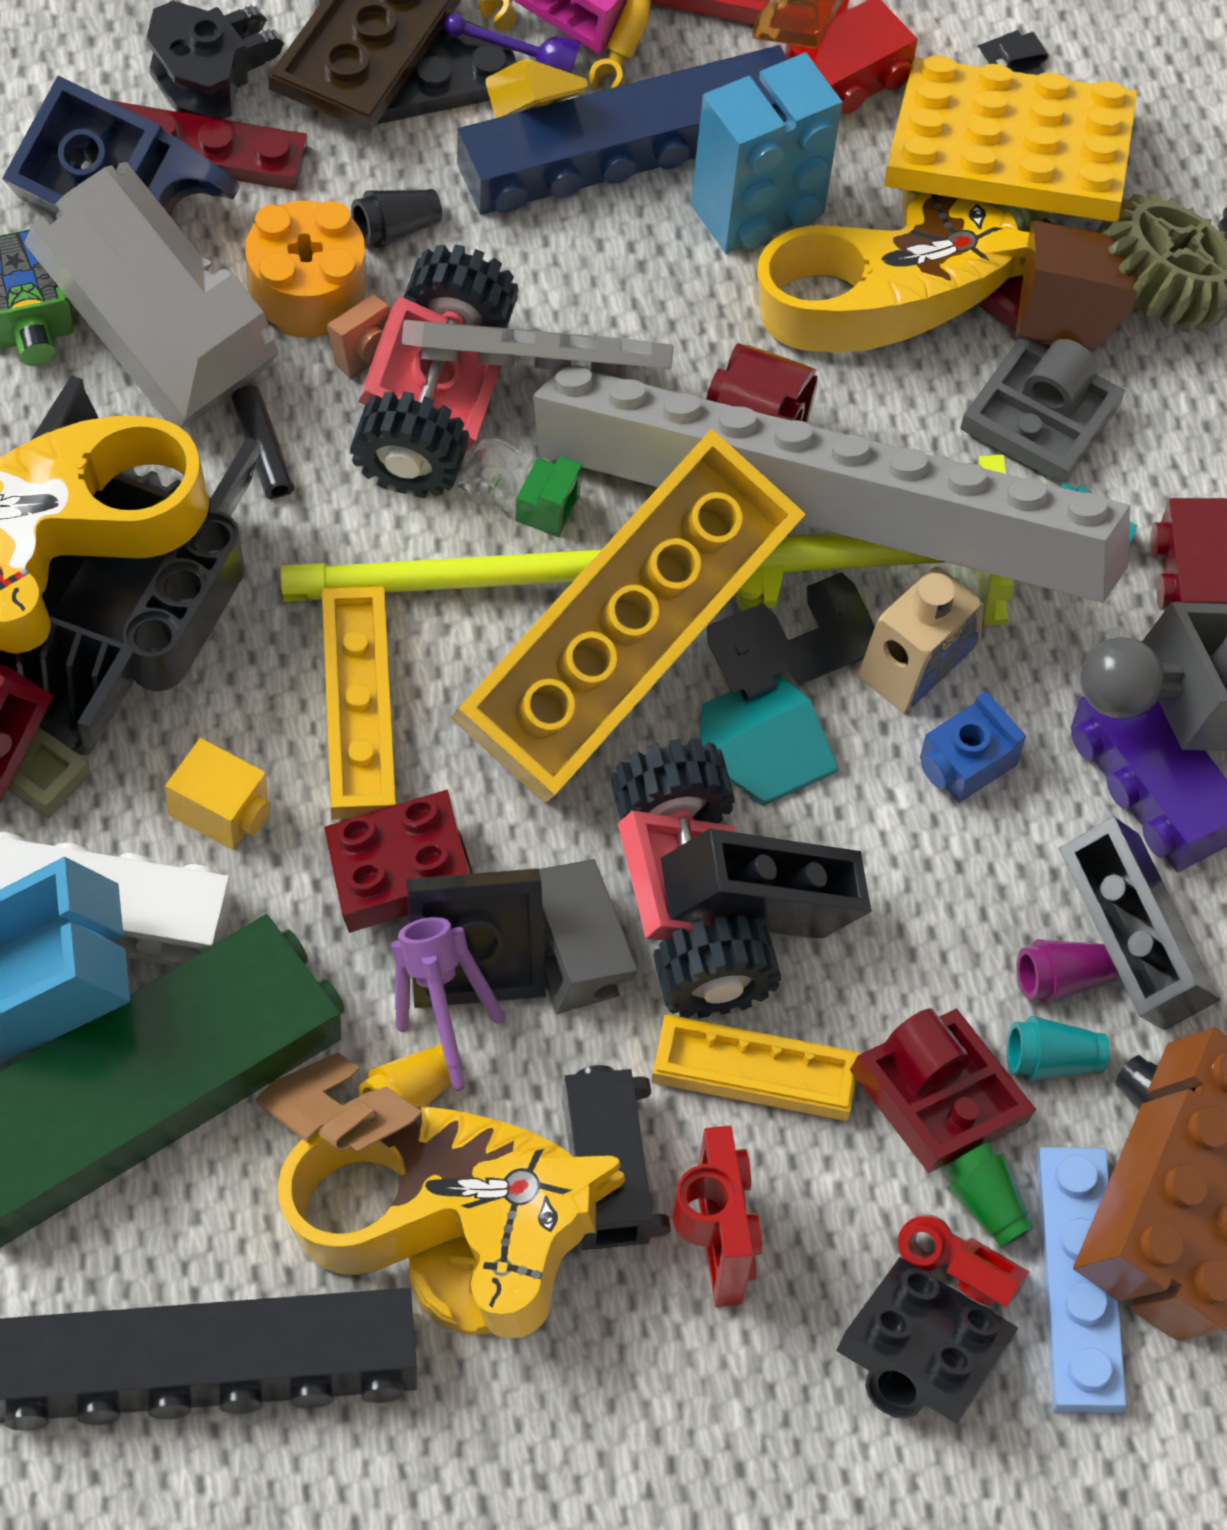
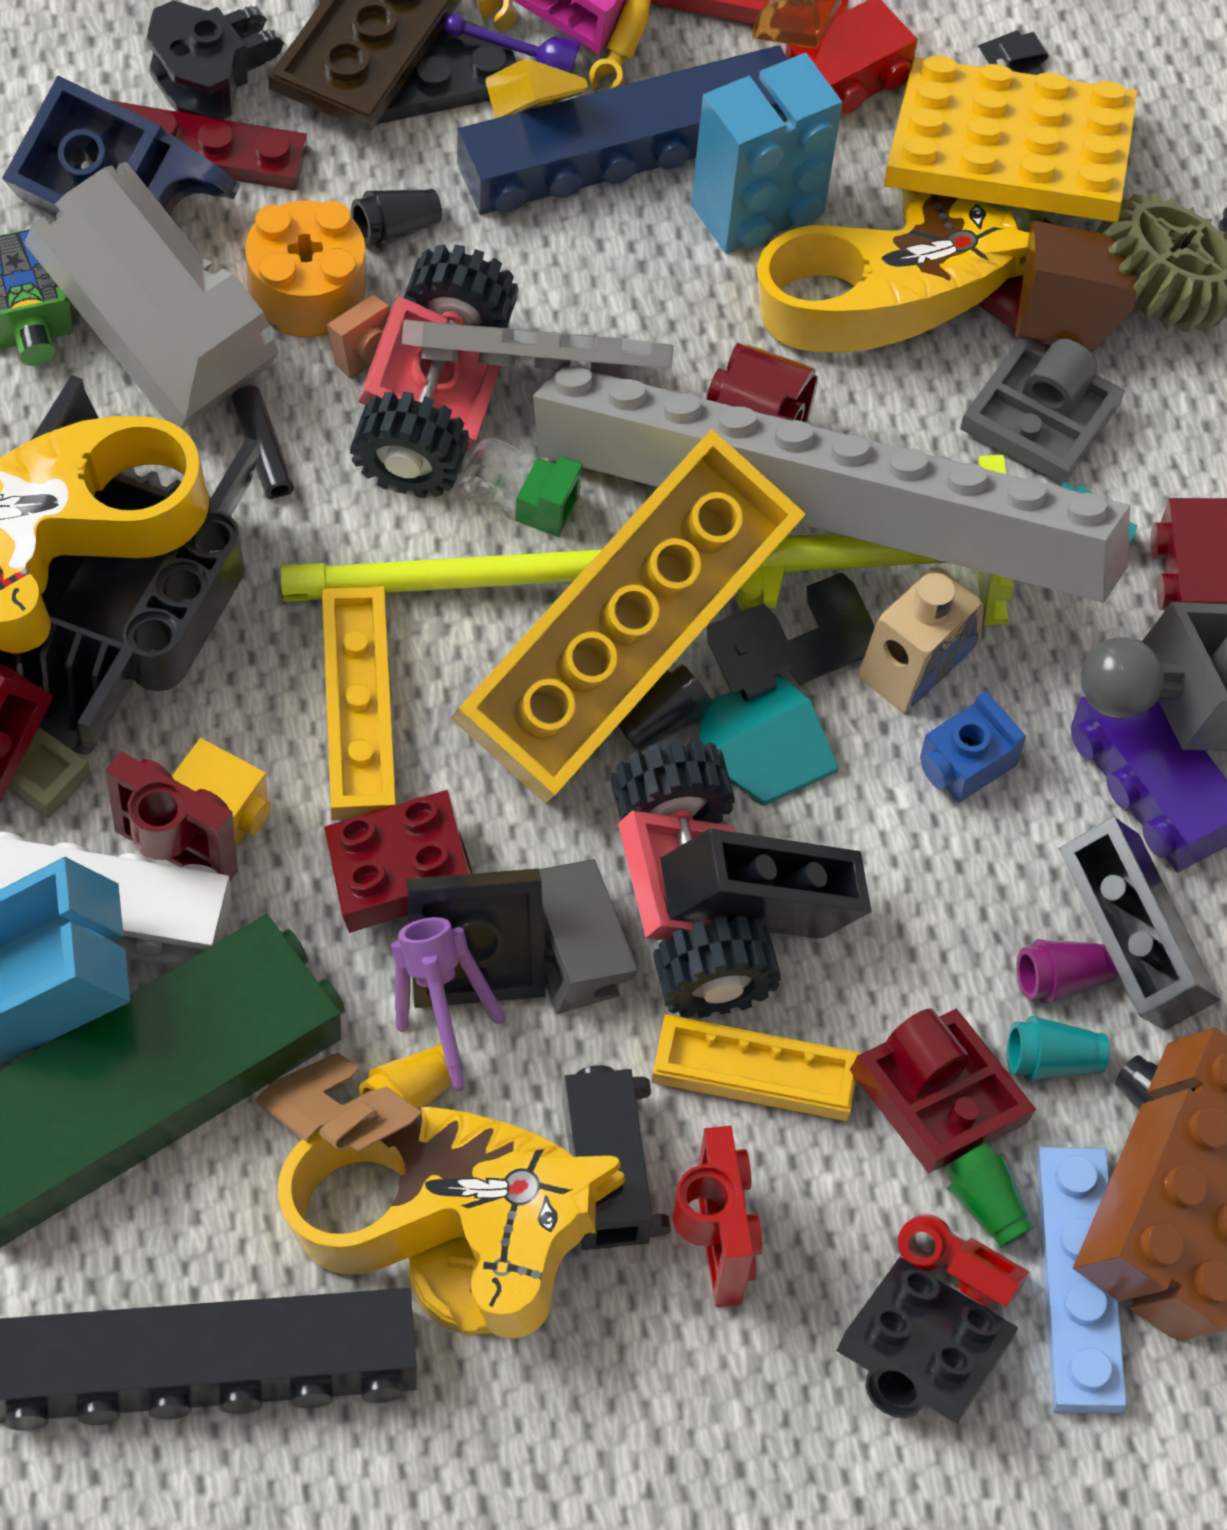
none -> dark red plate [105,751,238,882]
none -> black cone [617,664,713,753]

